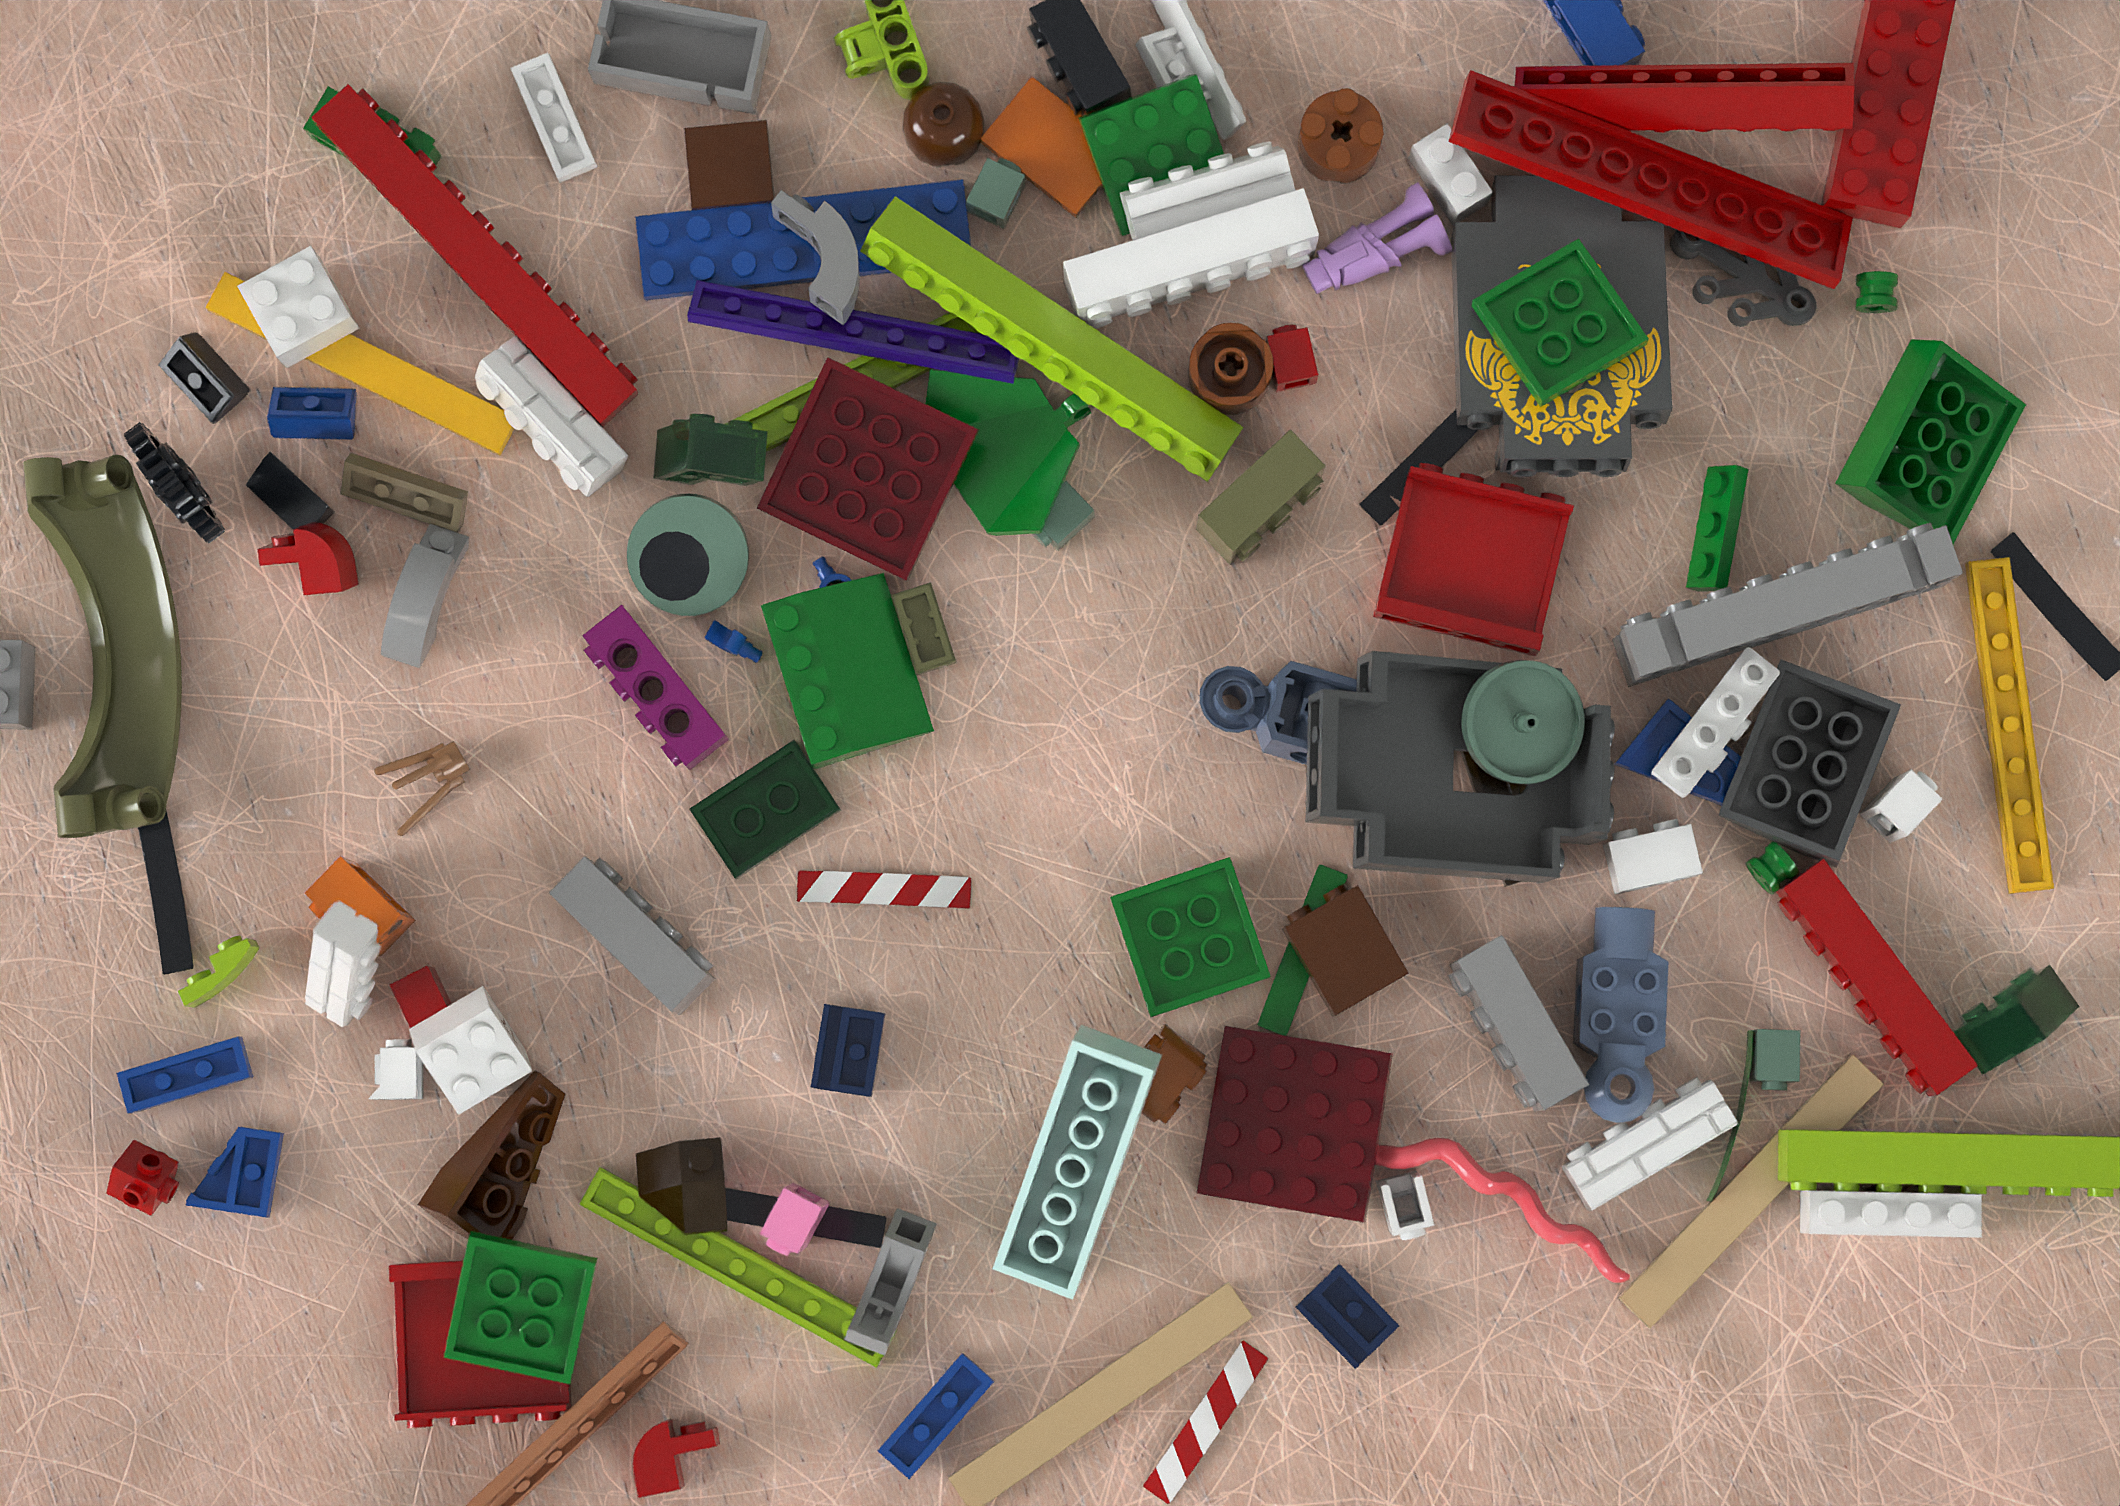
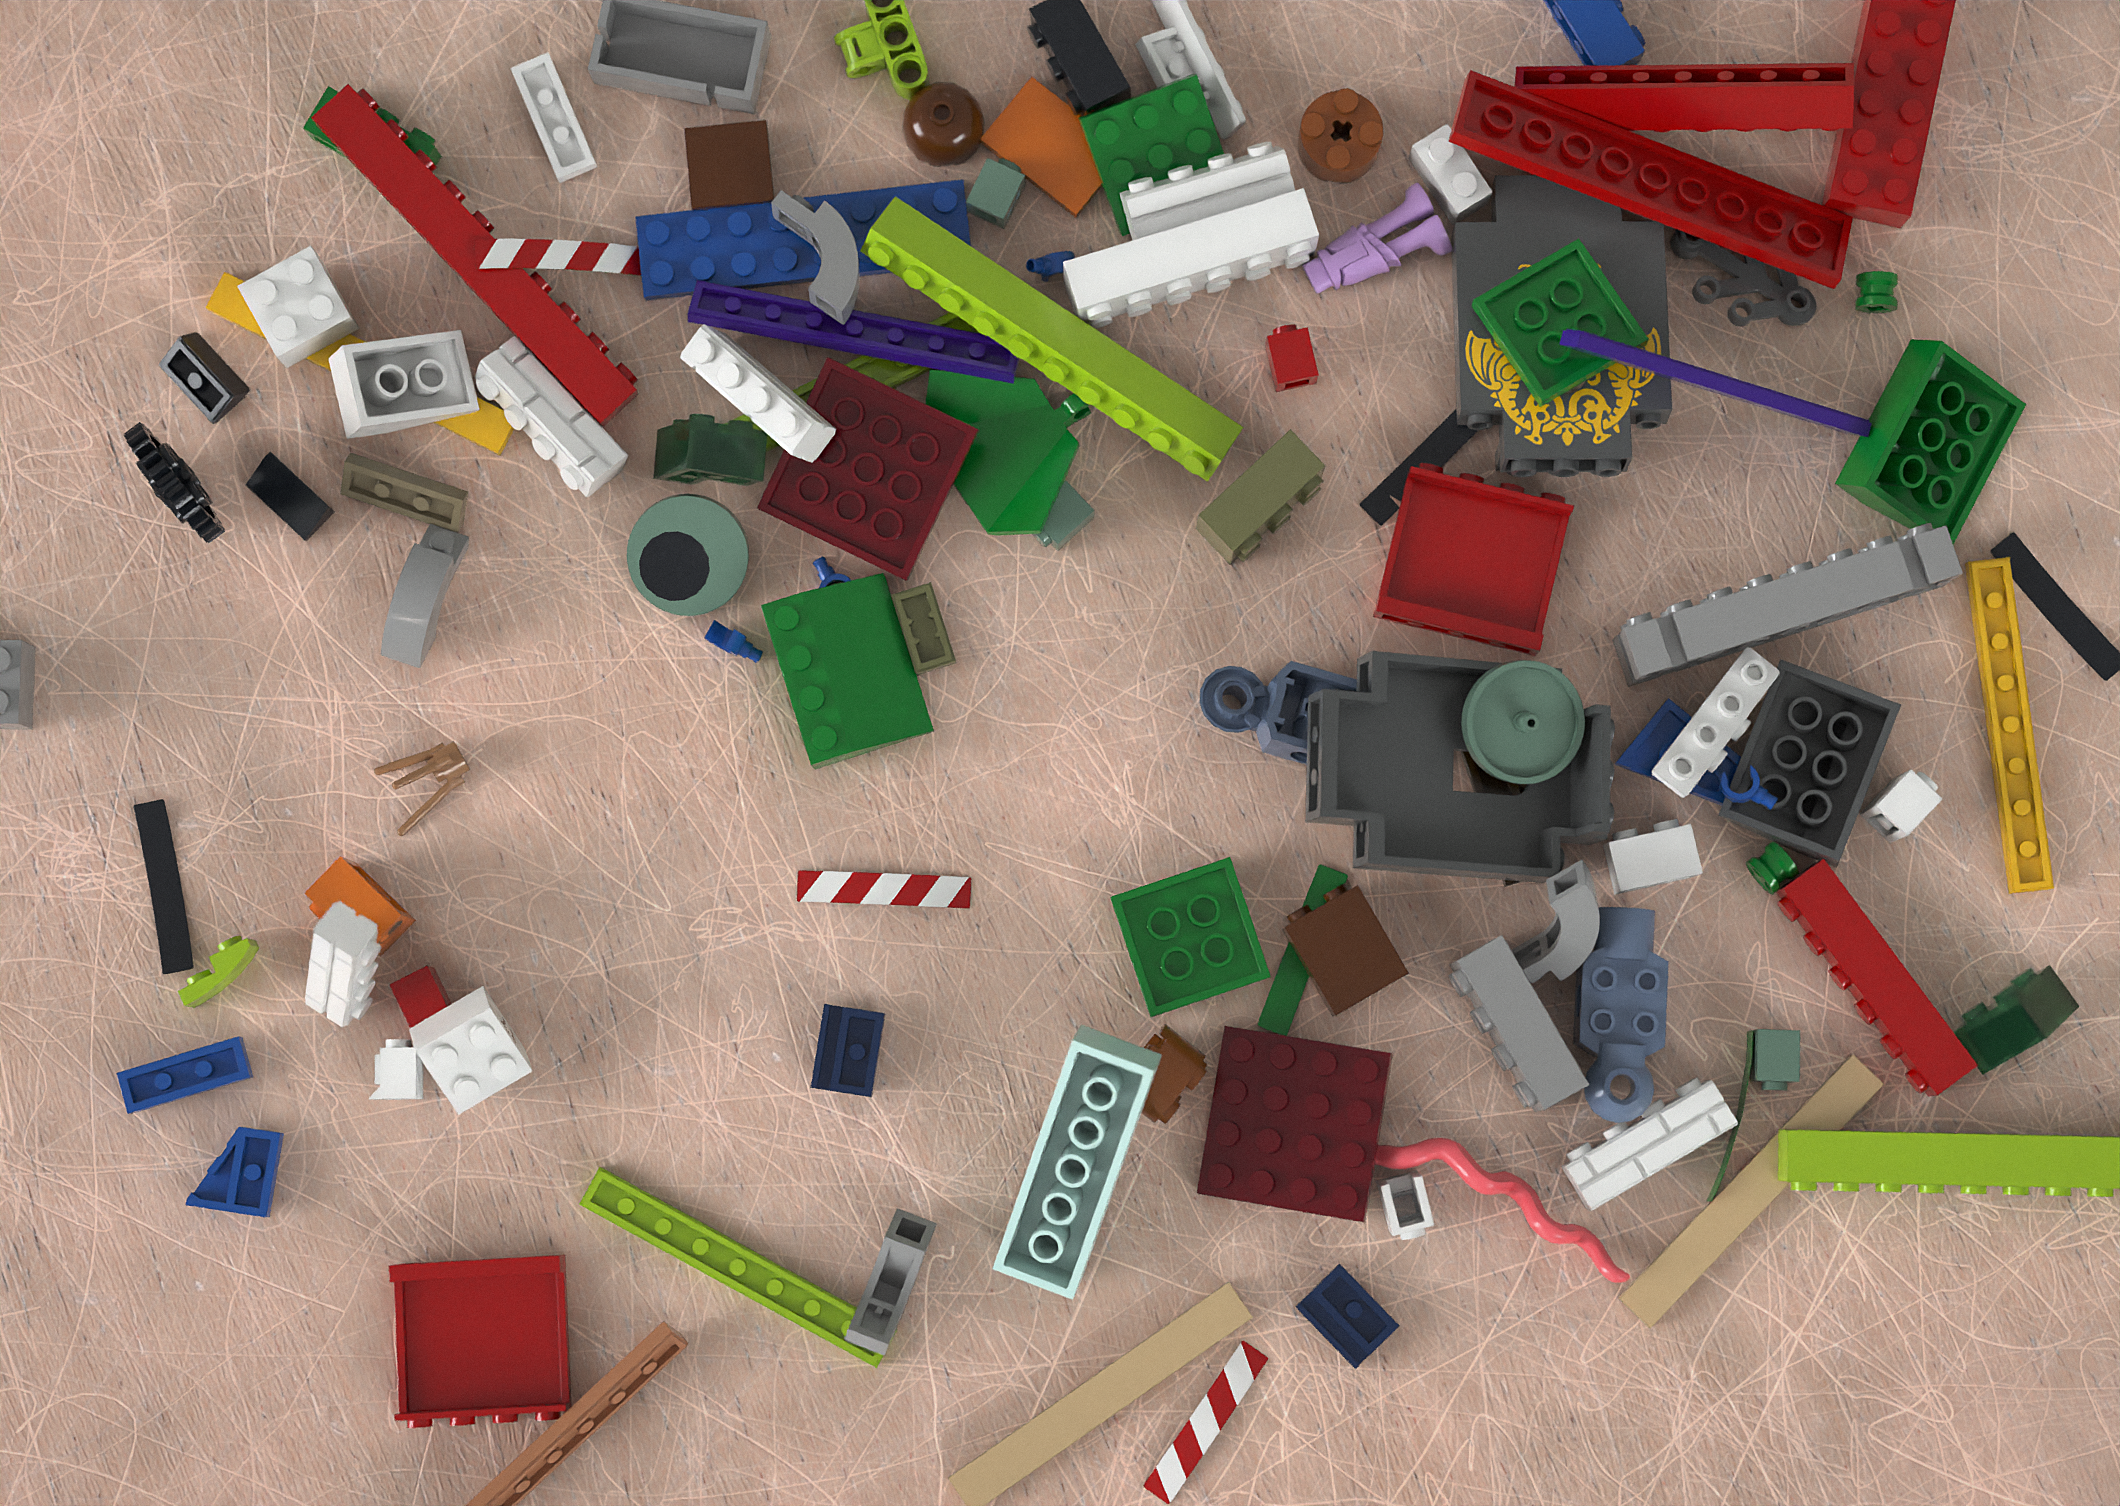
olive panel [23,455,182,838] -> none
red brick [106,1140,179,1216] -> none
red brick [257,522,359,595] -> none
blue slope [267,387,356,440] -> none
reddish brown wedge [418,1071,566,1240] -> none
green plate [444,1231,598,1384] -> none
light grey piece [549,856,715,1015] -> none
magenta brick [582,605,729,770] -> none
red brick [633,1418,720,1498] -> none
dark brown slope [636,1137,728,1235] -> none
dark green tile [689,740,841,879] -> none
black sticker [725,1188,886,1248] -> none
bright pink brick [760,1182,830,1256] -> none
blue plate [878,1353,994,1479] -> none
dark orange brick [1188,323,1273,415] -> none
green plate [1686,465,1749,592] -> none
white brick [1800,1190,1982,1238] -> none
none -> white slope [328,330,480,439]
none -> sticker [474,238,641,276]
none -> white brick [680,324,836,463]
none -> blue piece [1026,251,1075,282]
none -> light grey arch [1511,860,1600,983]
none -> dark purple tile [1559,329,1872,437]
none -> blue piece [1720,765,1778,810]

